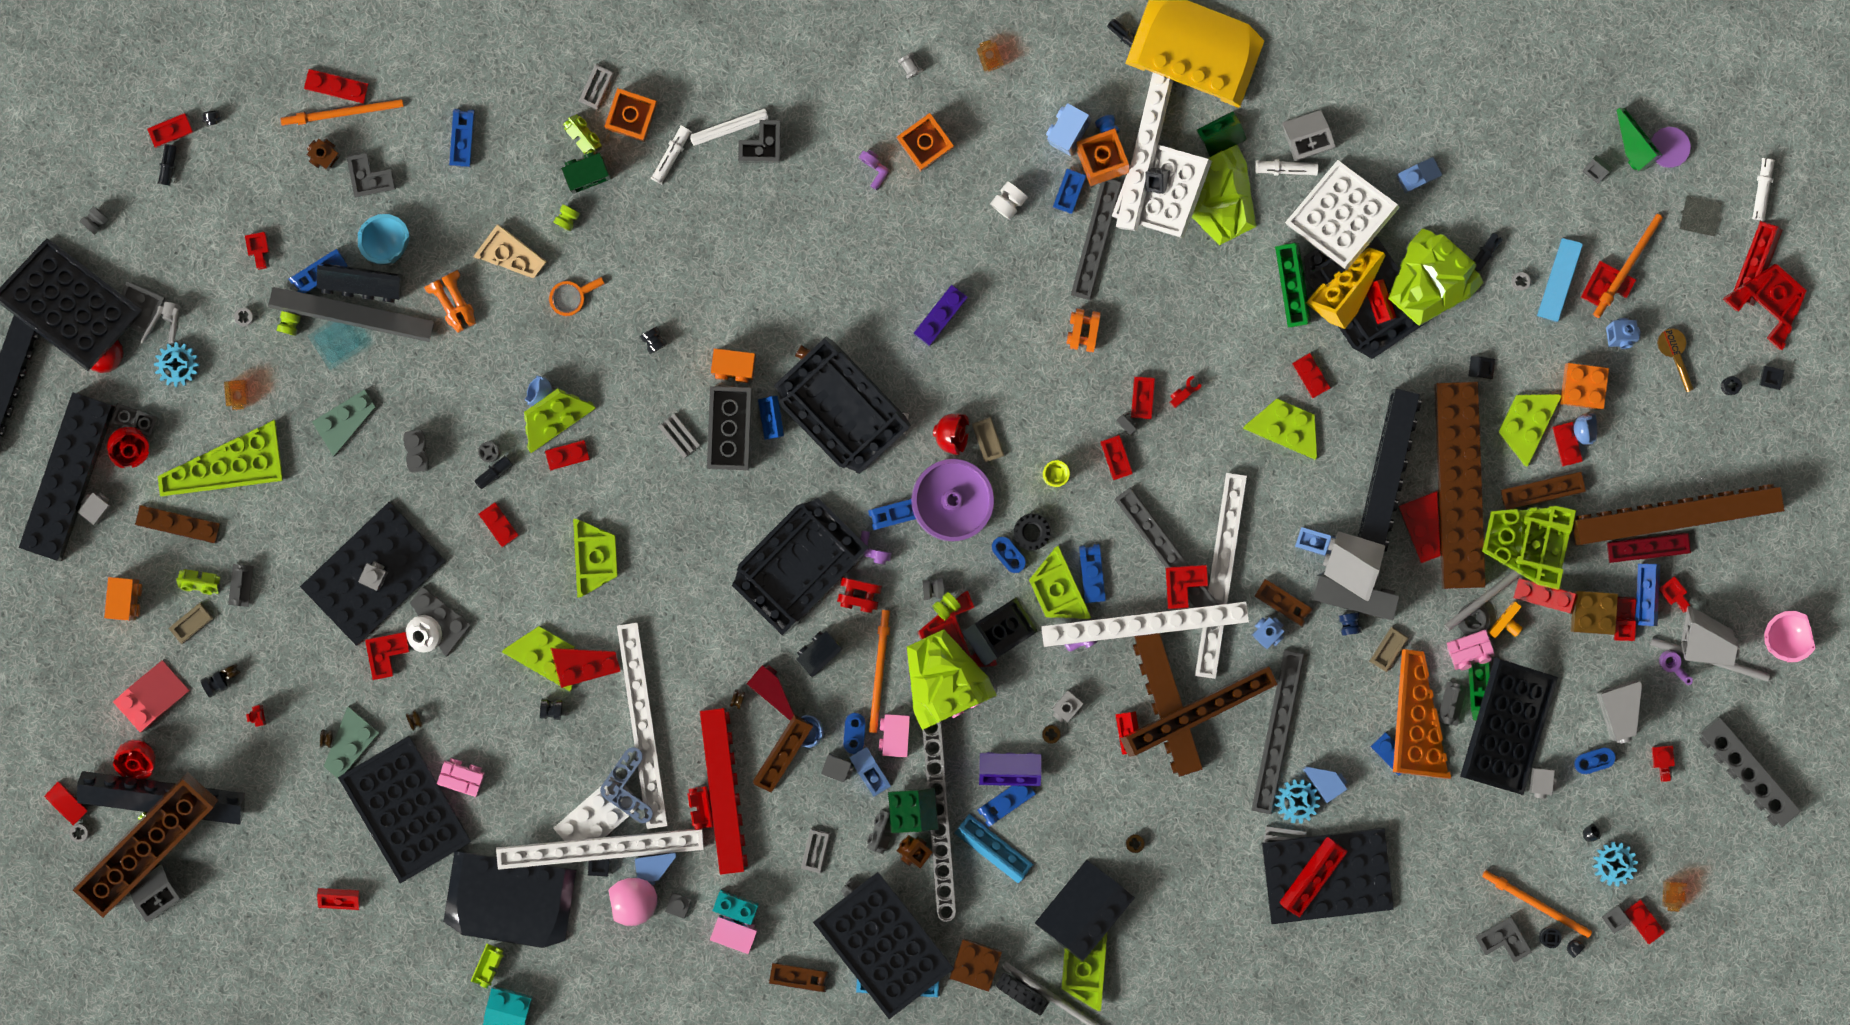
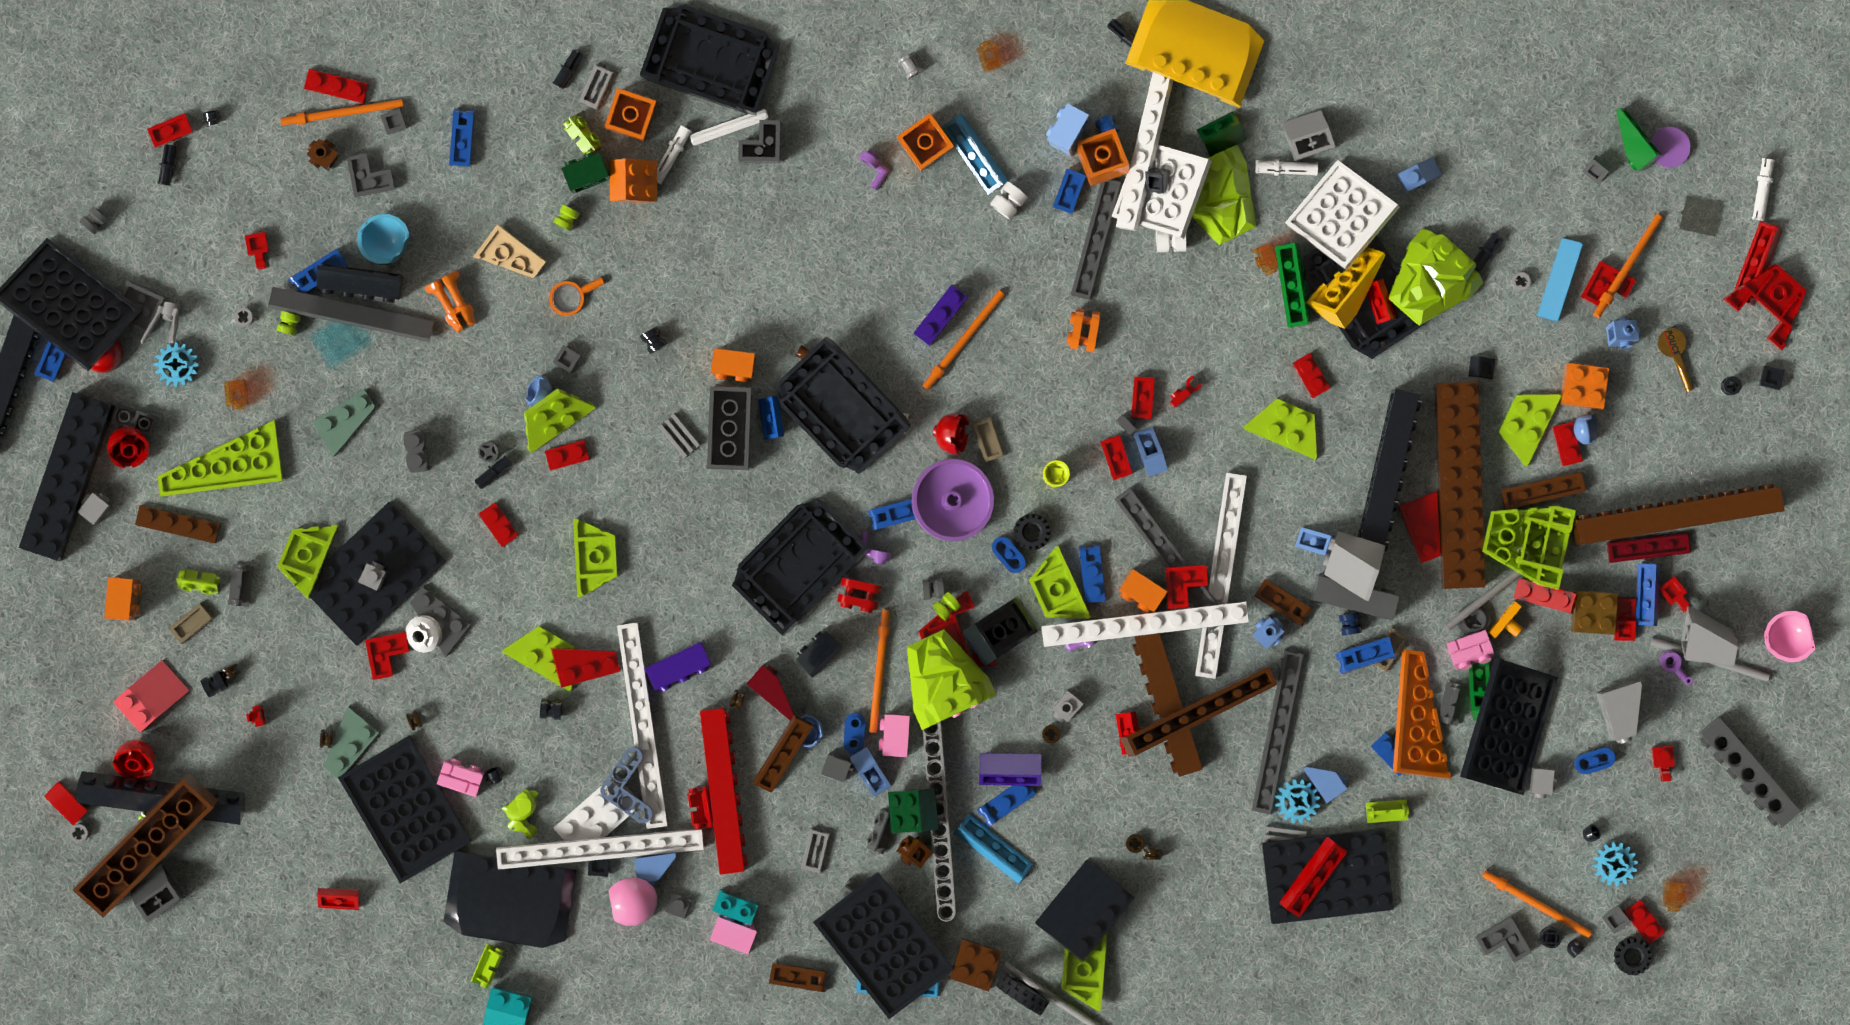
none -> blue plate [35,341,66,382]
none -> lime wing [277,525,338,599]
none -> dark grey plate [380,109,407,135]
none -> black plate [485,767,504,784]
none -> lime animal [502,789,539,839]
none -> black axle [552,50,583,90]
none -> dark grey plate [553,345,581,373]
none -> orange brick [610,159,657,203]
none -> black slope [640,5,780,115]
none -> dark purple brick [645,642,711,692]
none -> orange bar [922,290,1005,390]
none -> dark azure slope [942,114,1008,195]
none -> orange brick [1118,569,1168,613]
none -> medium blue slope [1133,427,1168,477]
none -> dark brown bush [1143,848,1162,860]
none -> white wheel [1156,231,1186,253]
none -> clear orange brick [1252,243,1278,276]
none -> blue plate [1335,637,1396,674]
none -> lime hinge [1366,800,1409,823]
none -> black tyre [1613,937,1653,976]

